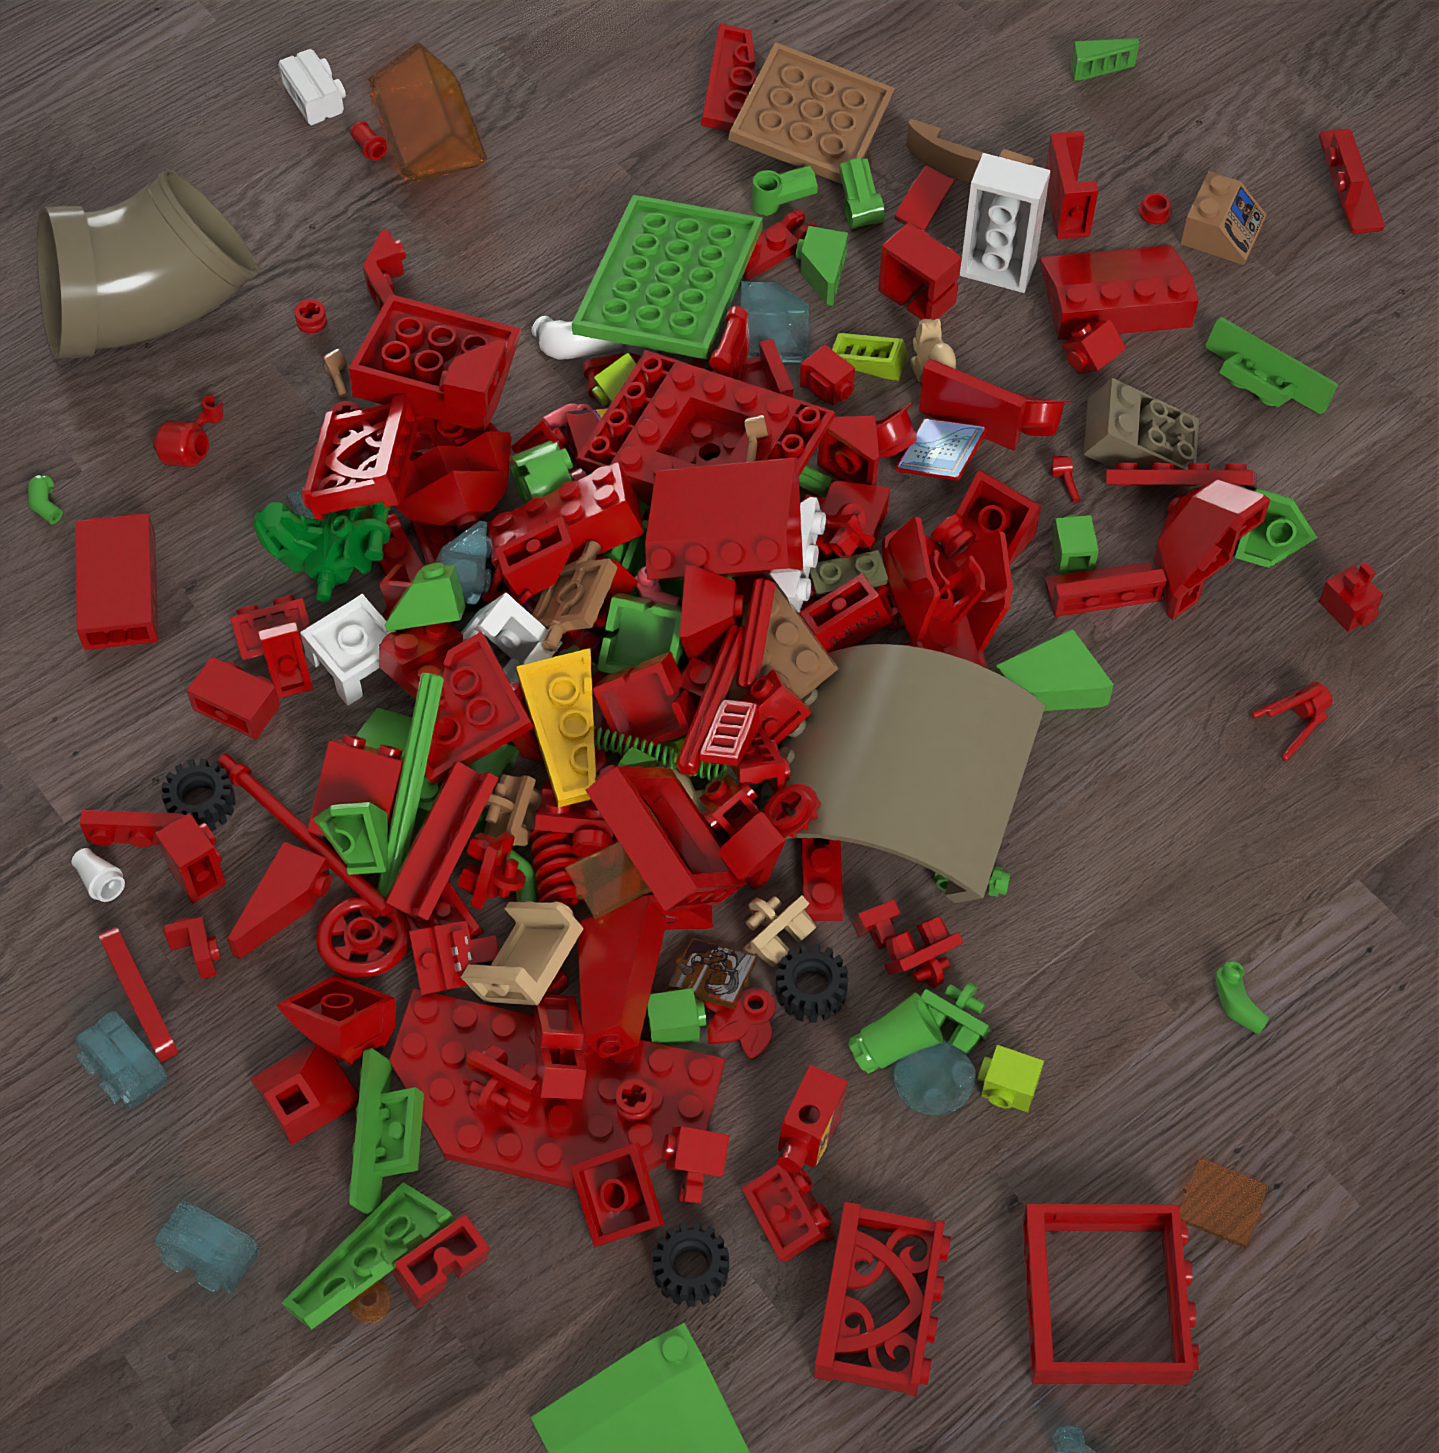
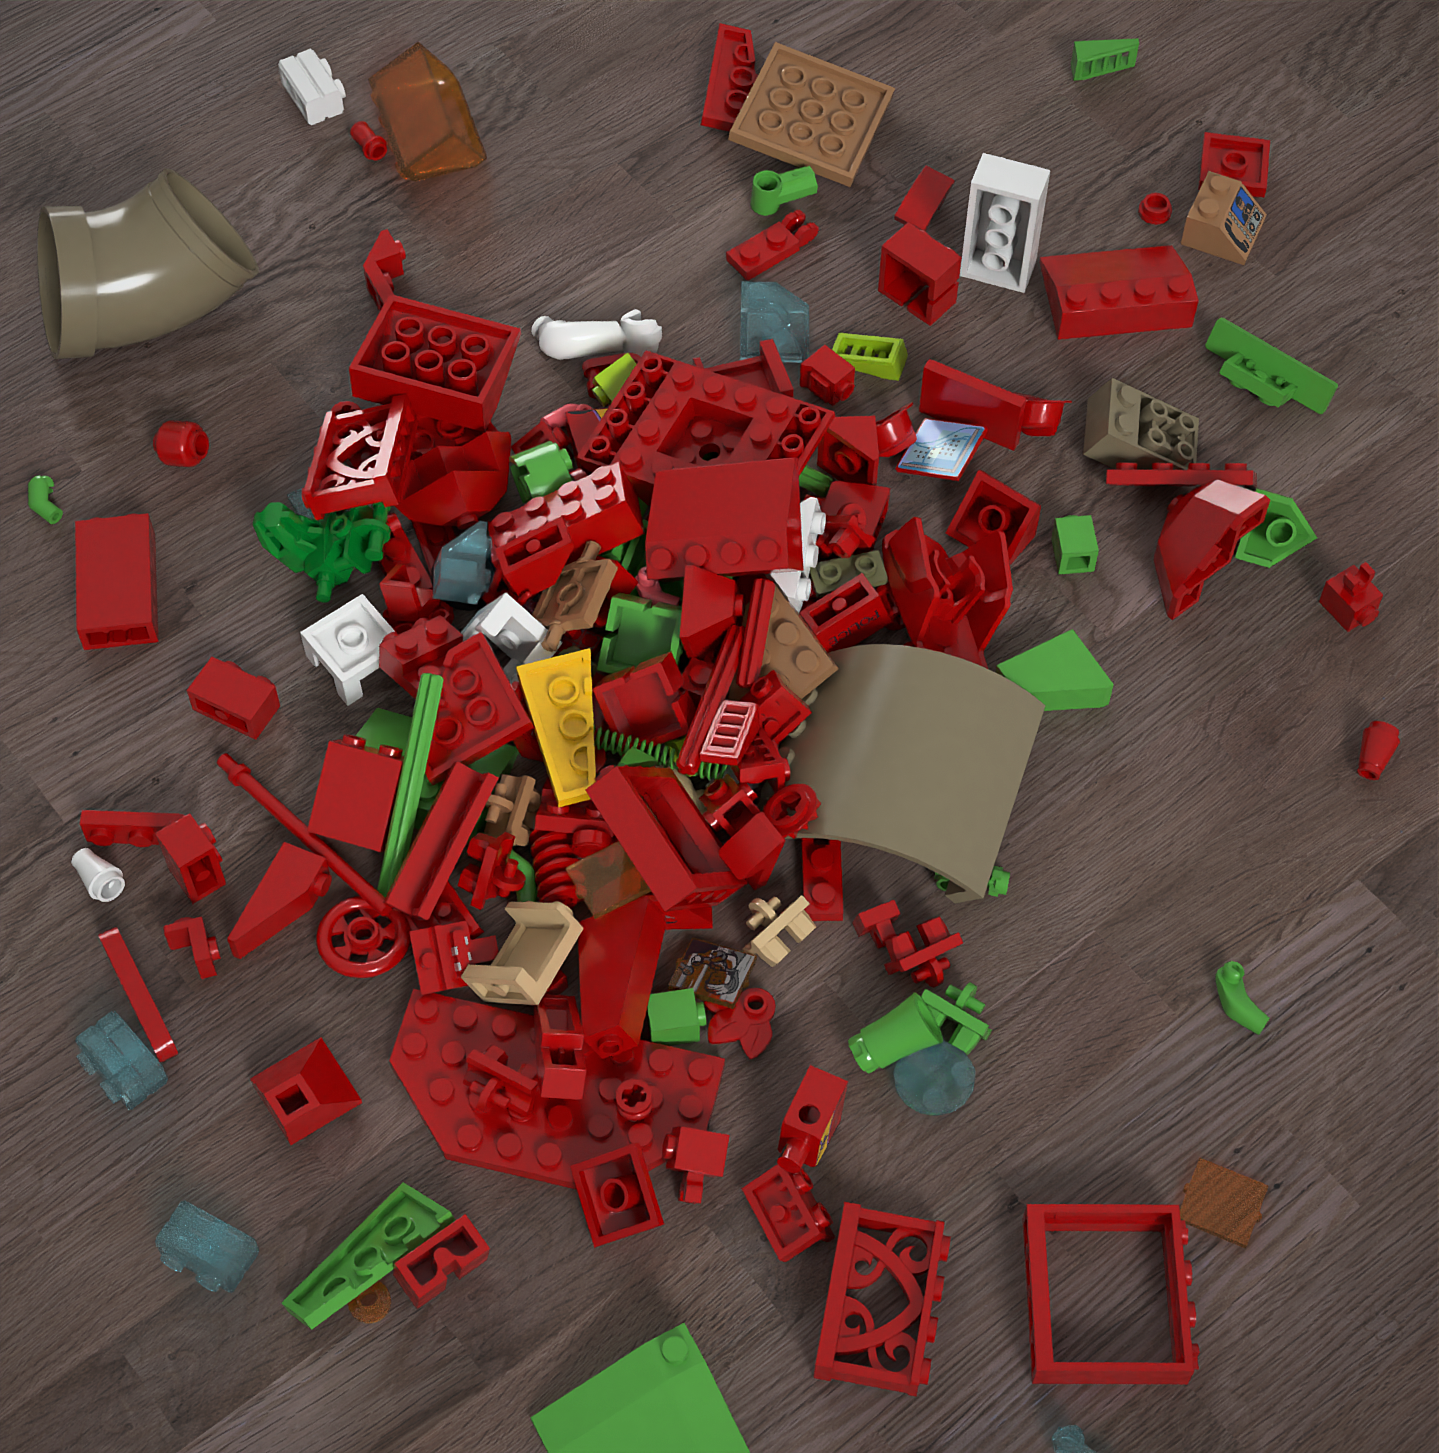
black tyre [161,759,236,832] -> none
red hand [193,395,224,426] -> none
red bracket [230,595,310,662] -> none
red slope [258,622,313,699] -> none
red slope [276,975,395,1065] -> none
red bush [295,299,327,334] -> none
bright green slope [312,802,388,875] -> none
medium nougat hand [324,349,347,398] -> none
bright green bracket [348,1048,424,1216] -> none
bright green slope [385,563,466,632] -> none
red slope [439,339,509,417] -> none
bright green plate [572,195,763,360] -> none
black tyre [653,1222,729,1307] -> none
red plate [709,306,750,380] -> none
medium nougat hand [745,415,768,462] -> none
black tyre [775,944,848,1023] -> none
bright green slope [796,226,848,306] -> none
bright green piece [839,158,885,229] -> none
medium nougat slope [906,119,1034,183] -> none
tan animal [910,319,956,383] -> none
red wheel [931,513,977,558] -> none
lime brick [977,1045,1044,1112] -> none
red panel [1045,131,1098,239] -> none
red panel [1045,562,1167,617] -> none
red hand [1050,456,1081,503] -> none
red brick [1062,319,1126,374] -> none
red plant [1251,681,1333,761] -> none
red bracket [1318,129,1385,234] -> none
none -> red plate [1198,132,1270,198]
none -> red cone [1357,721,1400,780]

